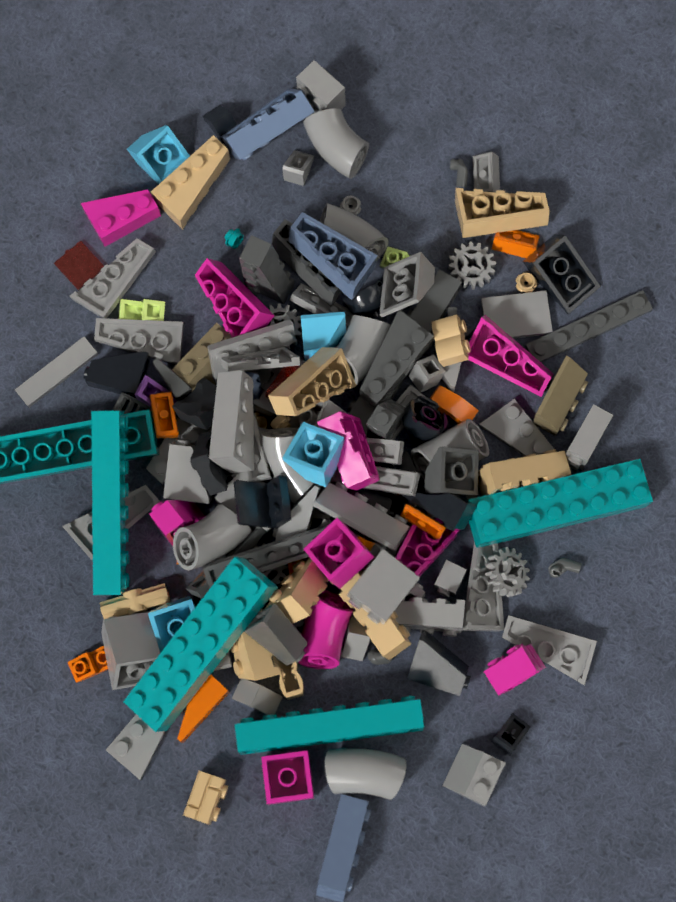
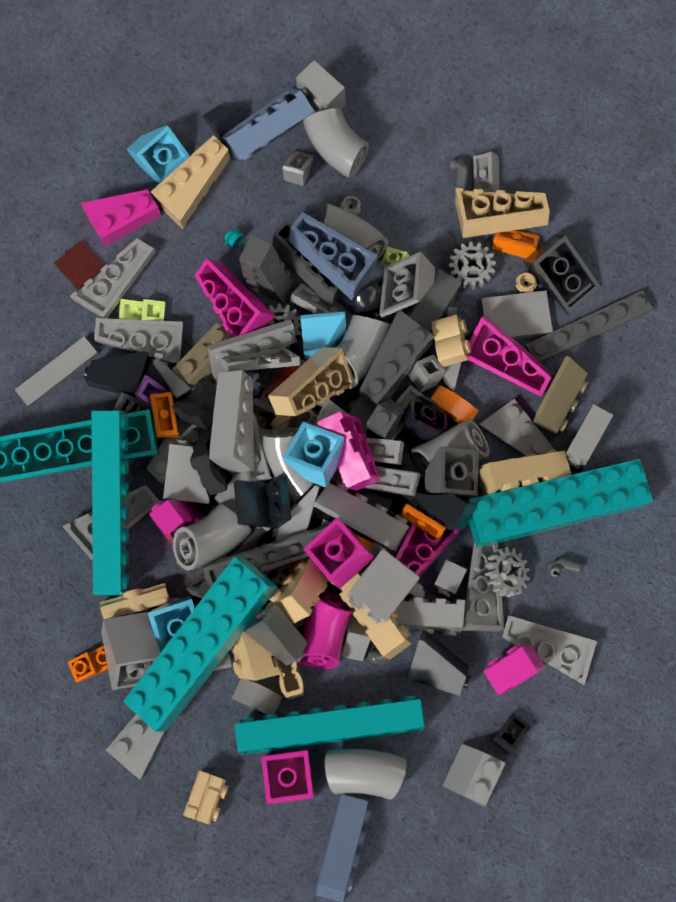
orange slope [177,675,230,743] -> none

